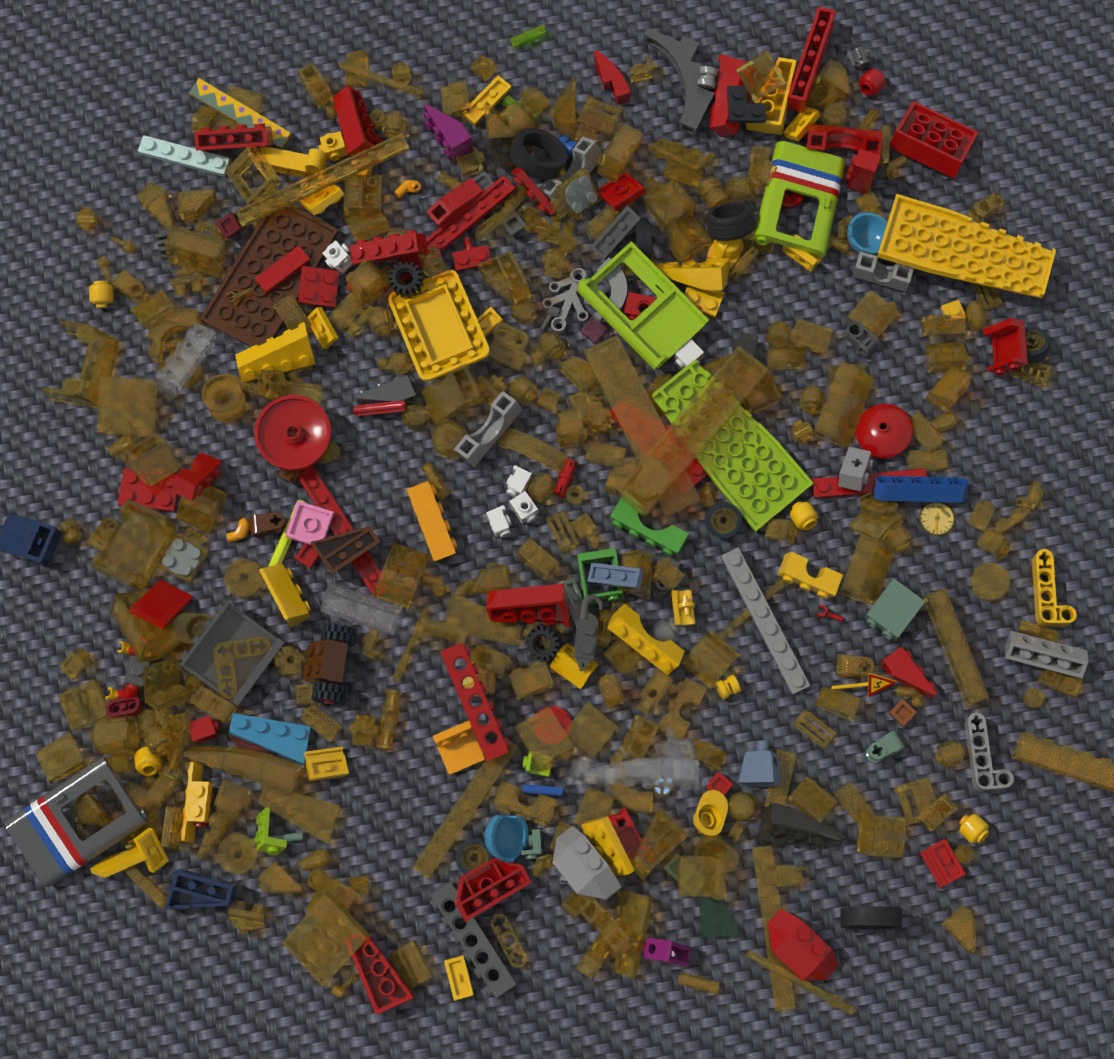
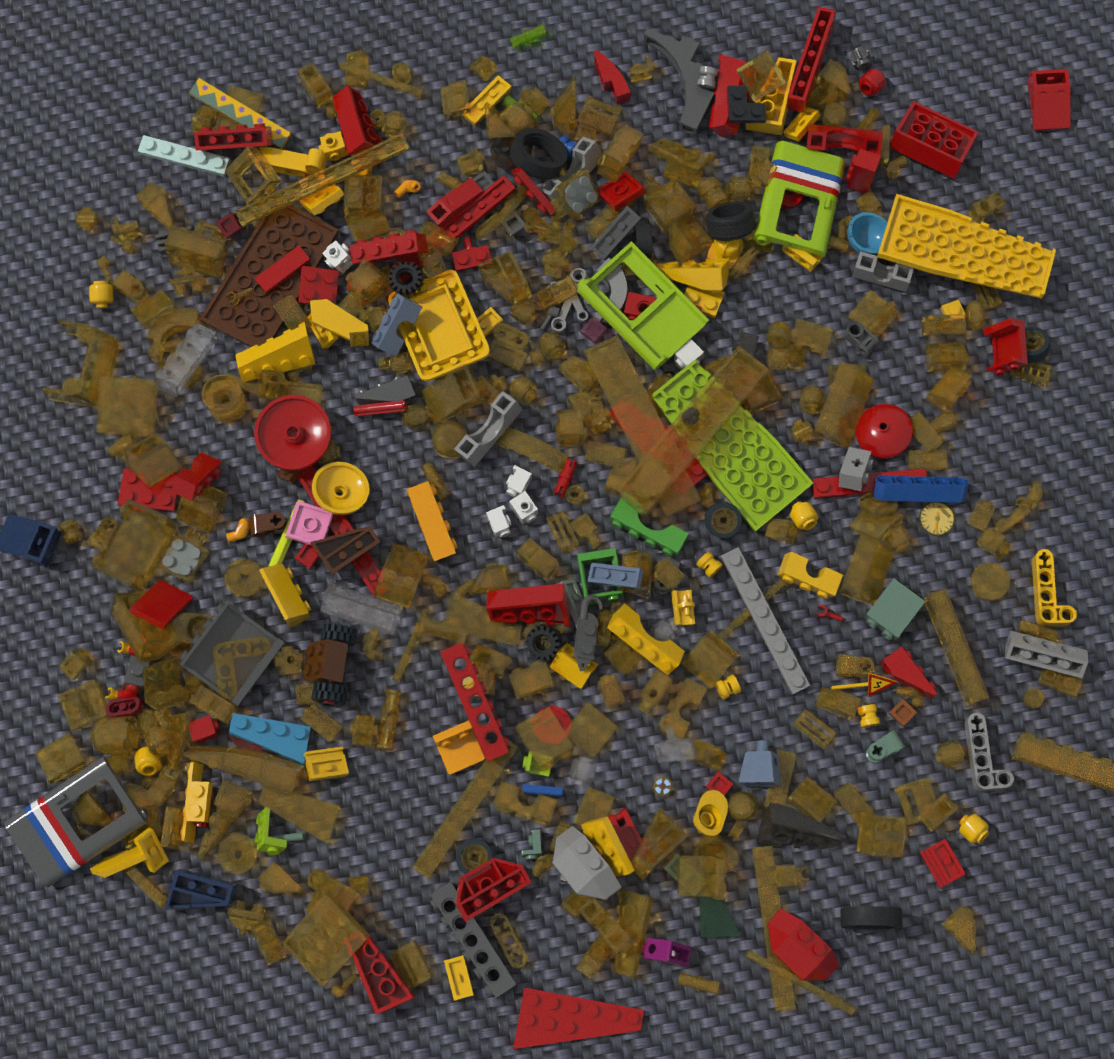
clear yellow slope [177,189,217,221] -> none
clear yellow cone [299,848,330,871] -> none
magenta slope [423,104,473,164] -> none
dark azure cylinder [484,815,528,863] -> none
clear yellow head [528,473,556,503] -> none
clear yellow tile [536,387,561,412] -> none
clear slope [578,758,699,790] -> none
clear yellow arch [606,751,653,815] -> none
clear yellow brick [619,715,660,761] -> none
clear yellow plate [955,845,974,864] -> none
none -> clear yellow bracket [111,216,142,240]
none -> clear yellow slope [251,918,286,965]
none -> yellow piece [310,299,369,347]
none -> yellow dish [312,462,369,515]
none -> sand blue arch [371,293,423,357]
none -> clear yellow slope [419,221,459,257]
none -> red wing [513,988,644,1049]
none -> clear yellow slope [535,276,579,310]
none -> clear smoke plate [681,407,700,426]
none -> yellow wheel [696,551,723,578]
none -> yellow wheel [857,704,880,728]
none -> red slope [1027,69,1070,131]

